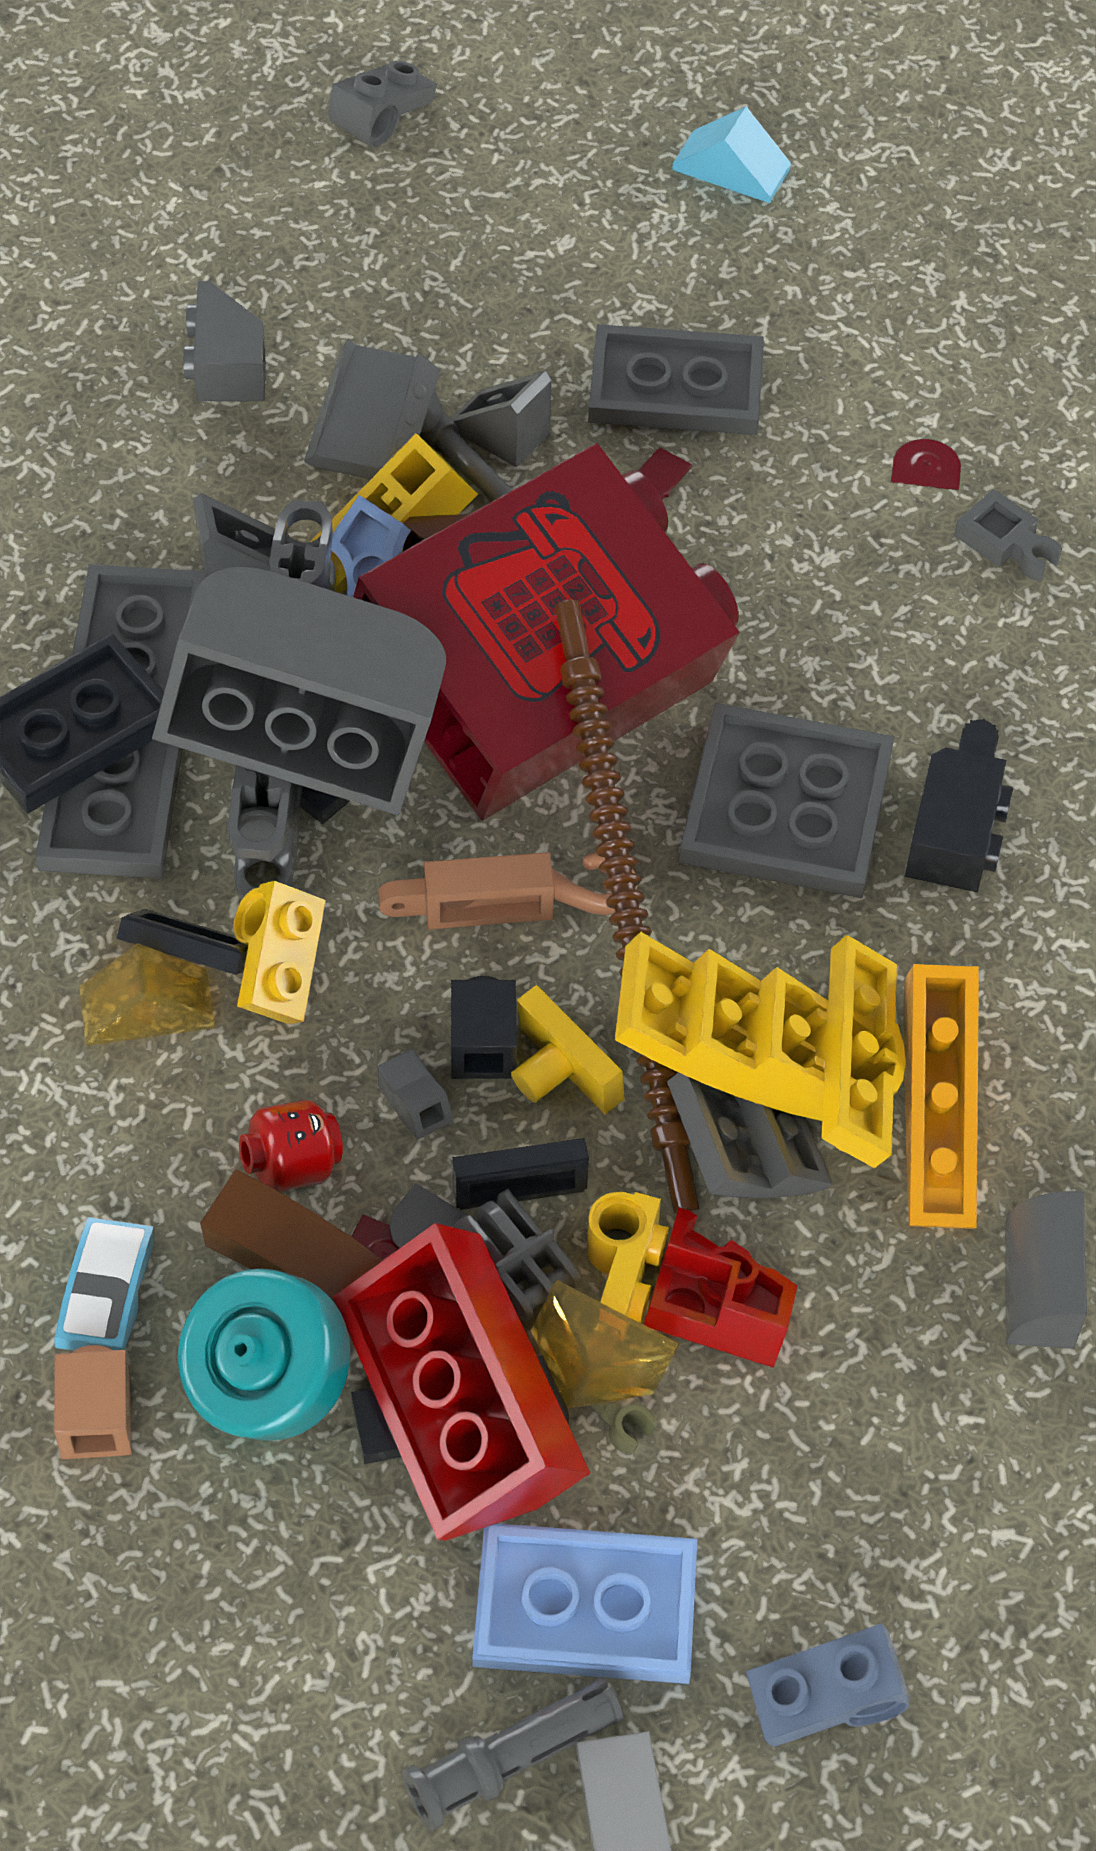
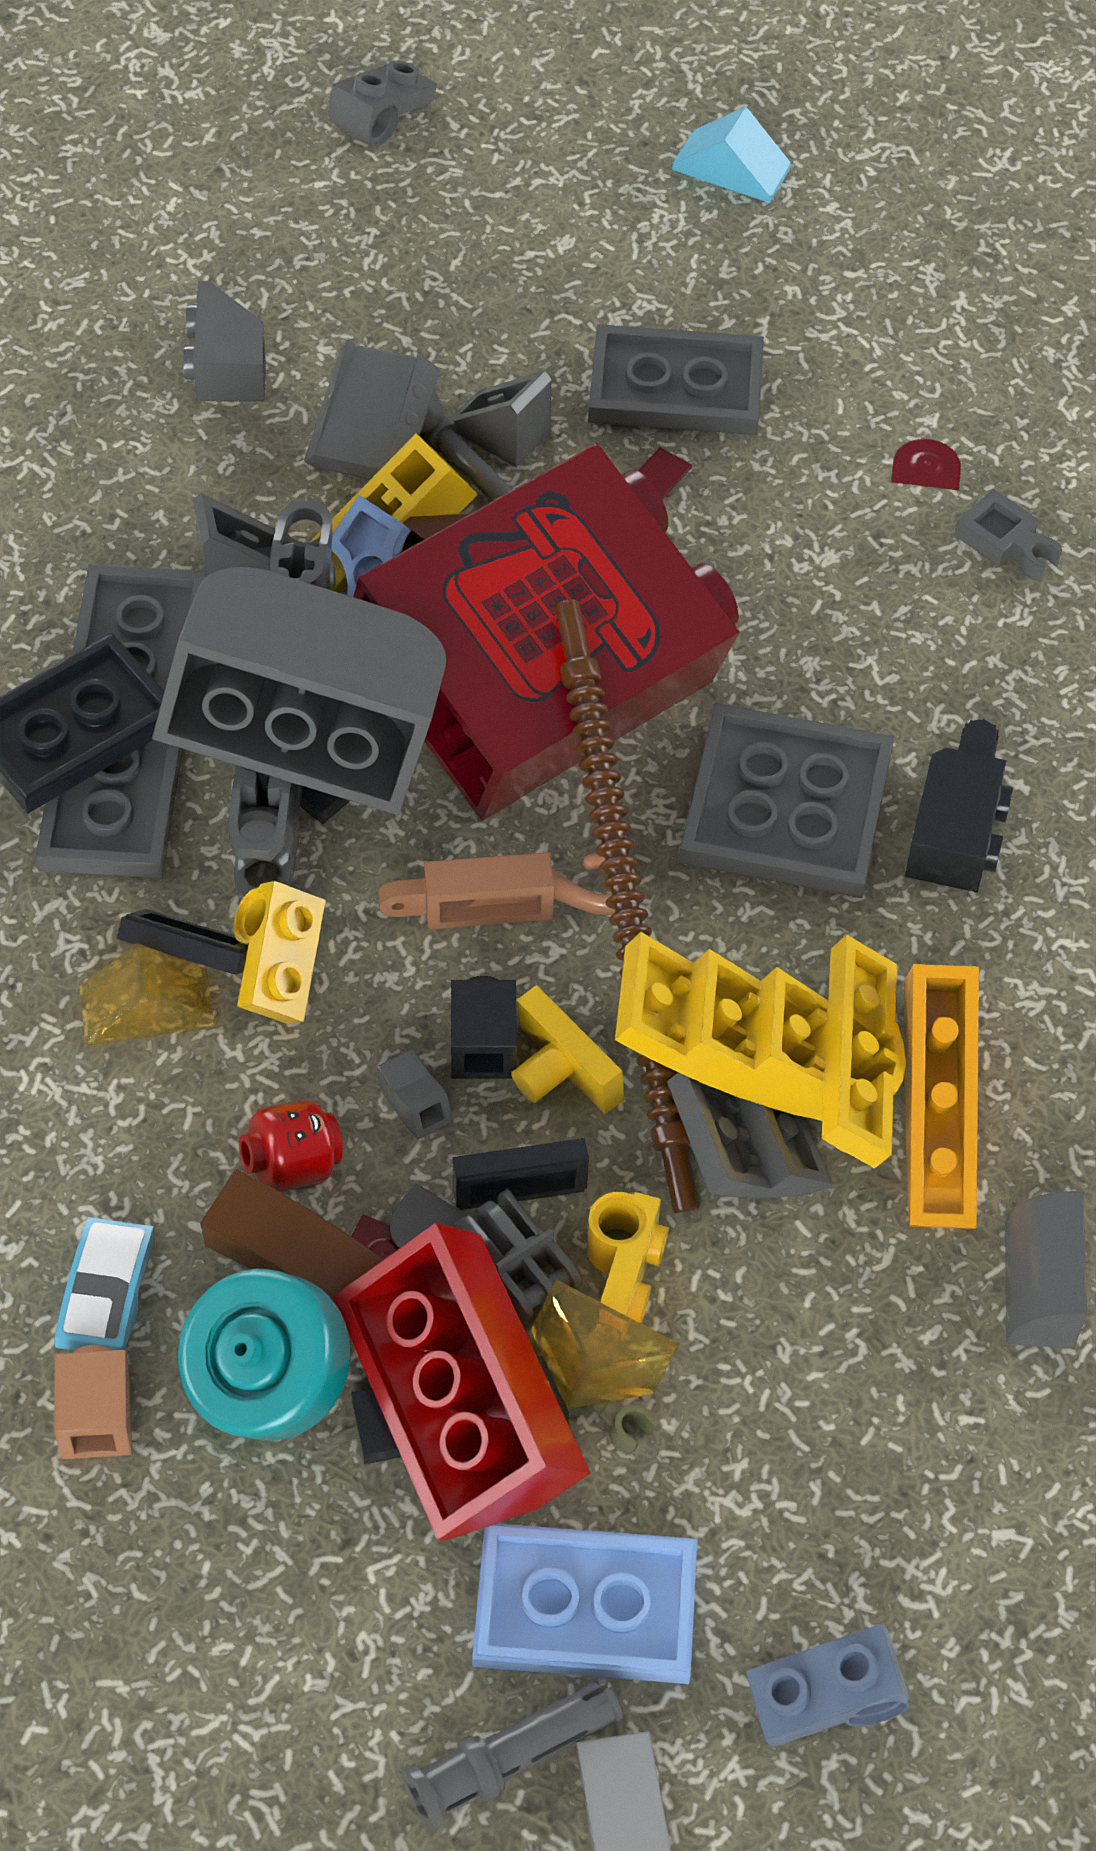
red slope [643,1207,798,1368] -> none

